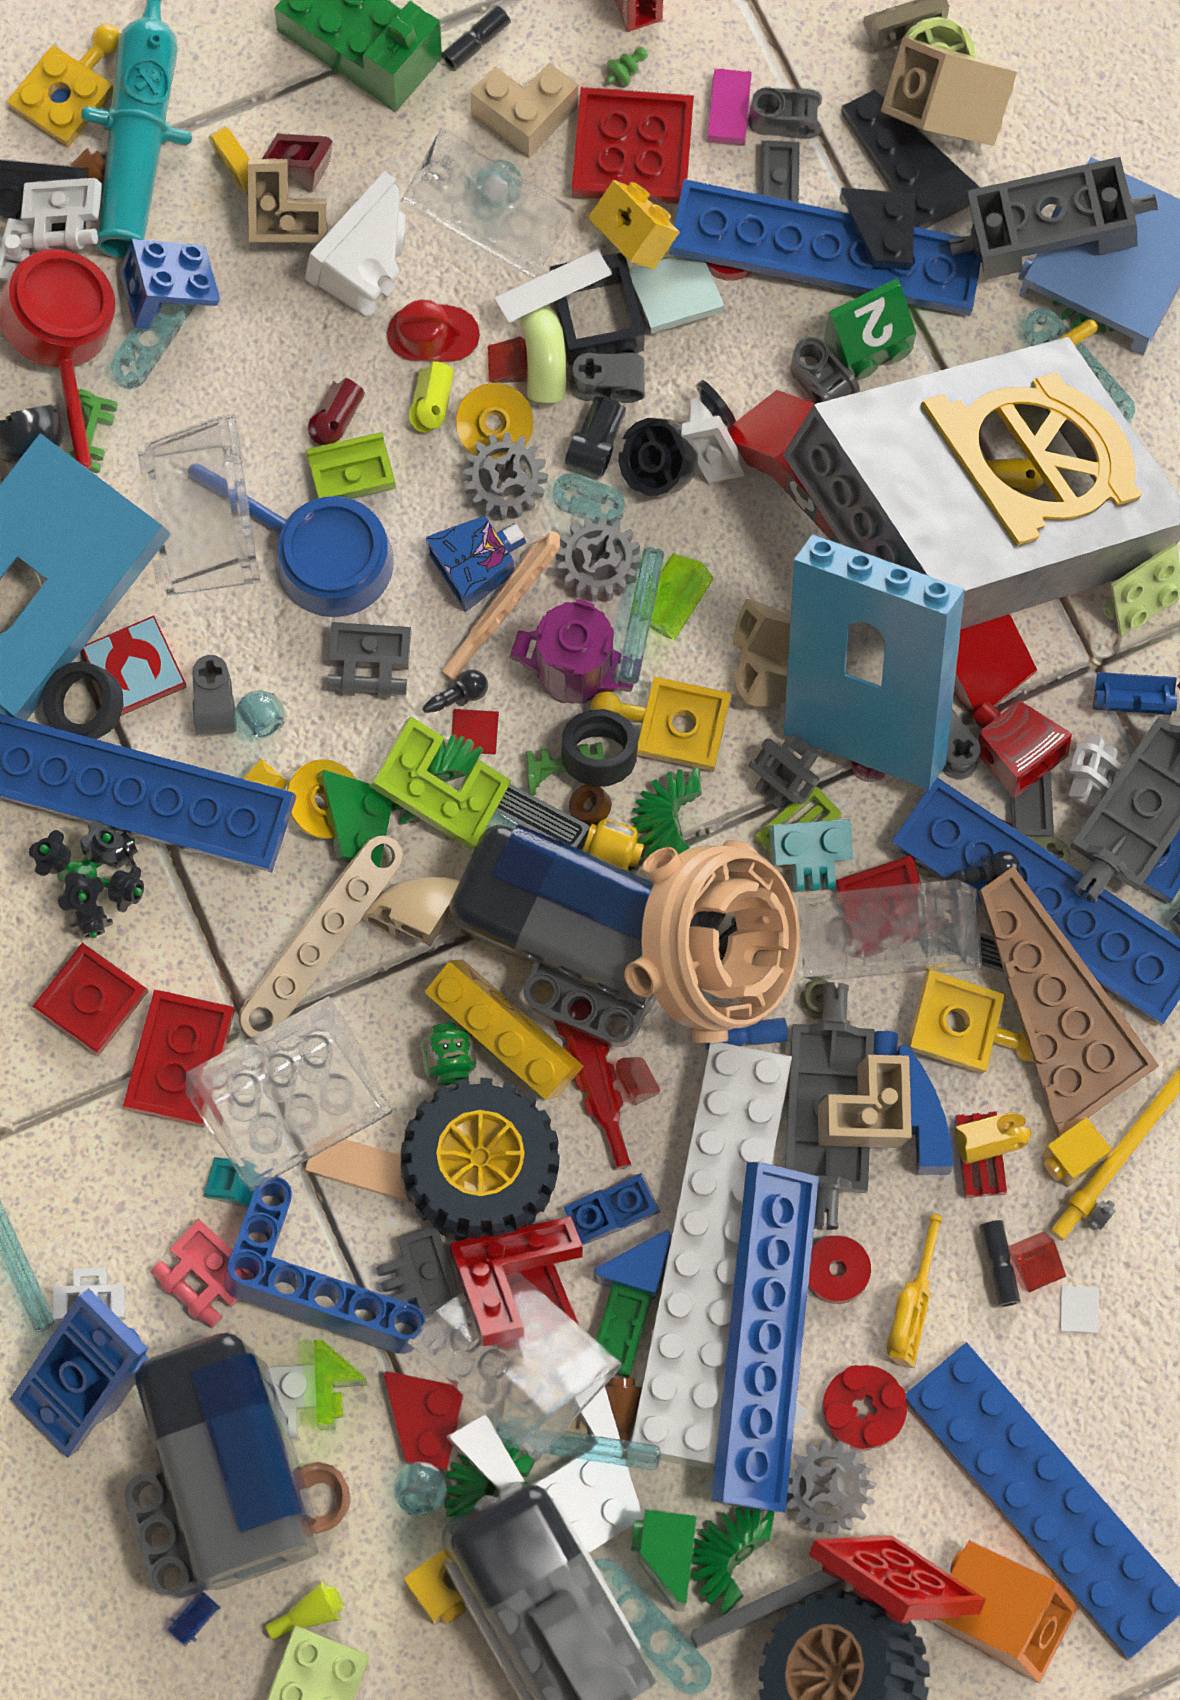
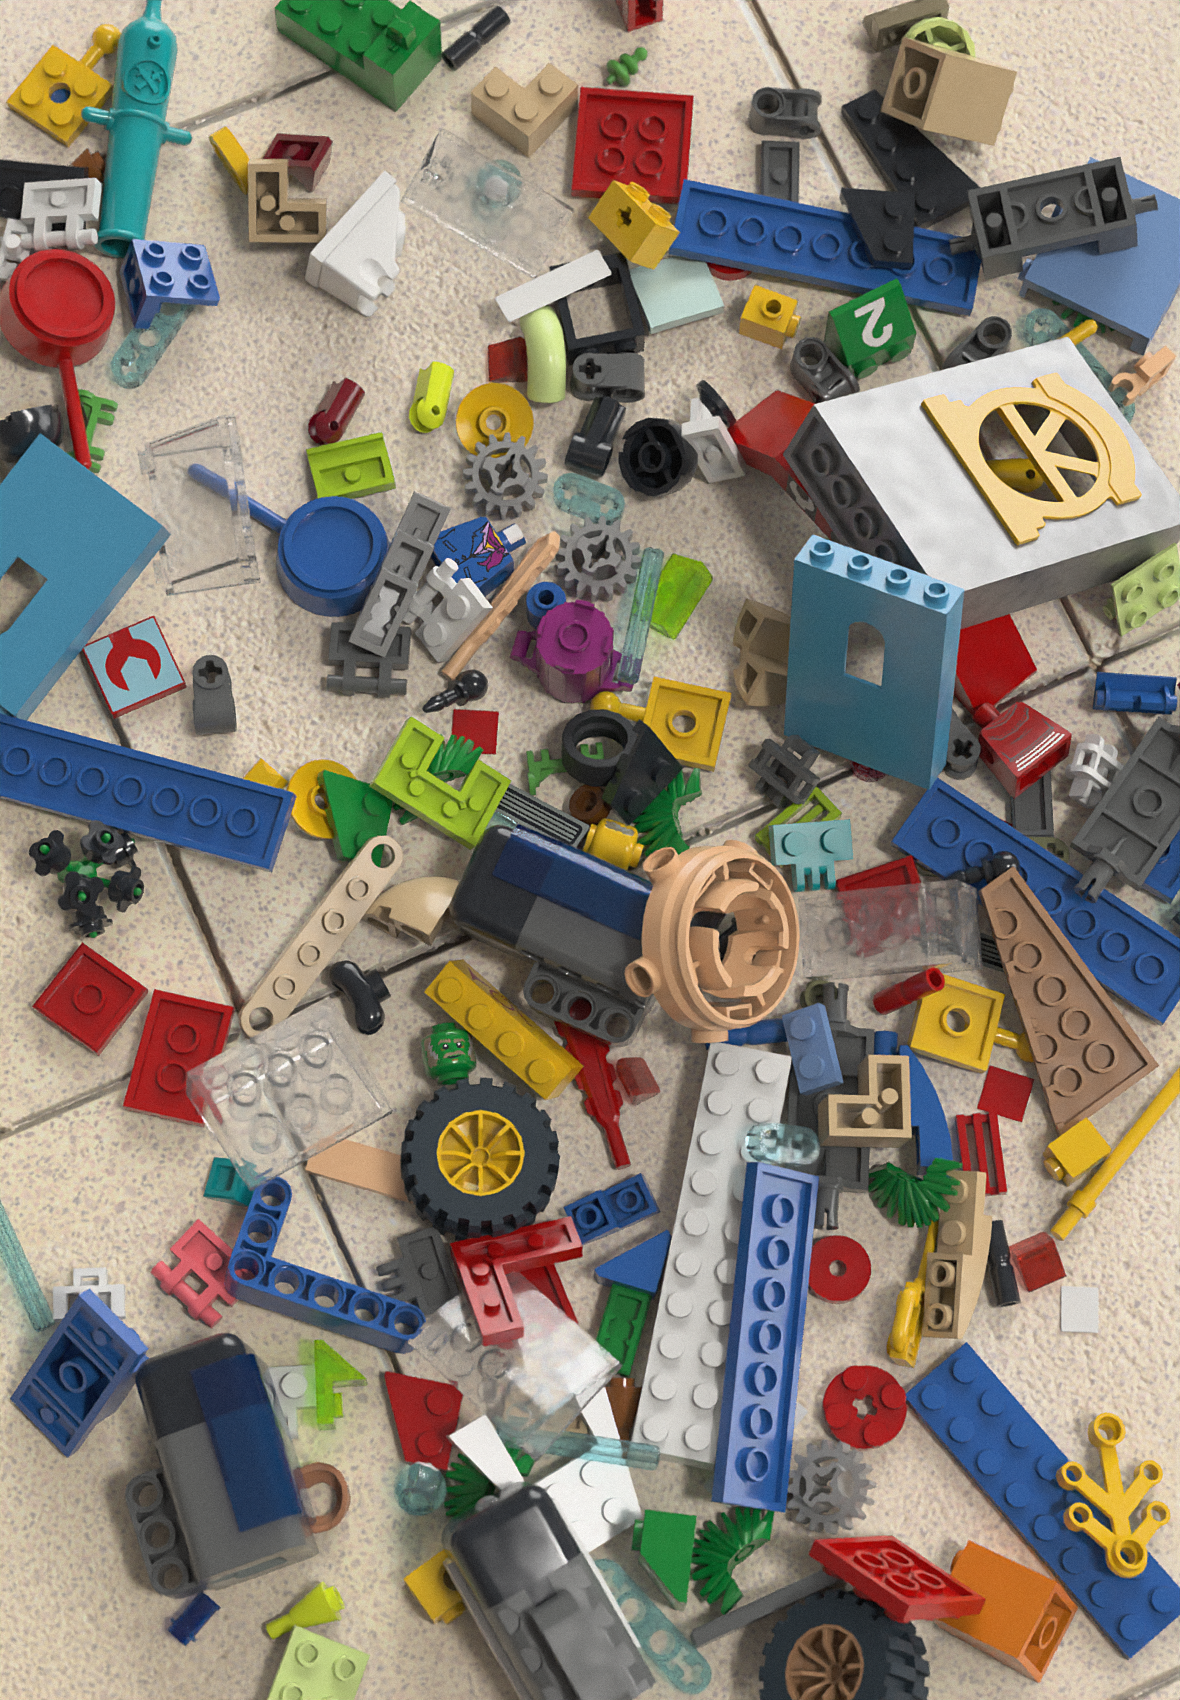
black tyre [42,661,124,739] -> none
clear light blue piece [235,690,286,740] -> none
red piece [387,299,480,362] -> none
dark pink tile [707,68,752,146] -> none
yellow piece [954,1112,1032,1164] -> none
dark grey piece [1088,1200,1116,1230] -> none
none -> black piece [329,960,391,1035]
none -> light grey slope [348,491,451,658]
none -> white plate [403,558,493,662]
none -> blue brick [526,582,566,630]
none -> black wing [601,719,683,825]
none -> yellow brick [739,285,801,350]
none -> clear light blue beam [746,1123,820,1166]
none -> medium blue plate [782,1003,843,1096]
none -> green hair [868,1157,962,1228]
none -> red piece [873,967,945,1015]
none -> tan slope [922,1171,993,1339]
none -> dark grey piece [942,316,1012,370]
none -> red sticker [977,1065,1035,1122]
none -> yellow plant [1056,1413,1170,1578]
none -> light nougat plate [1108,346,1176,406]

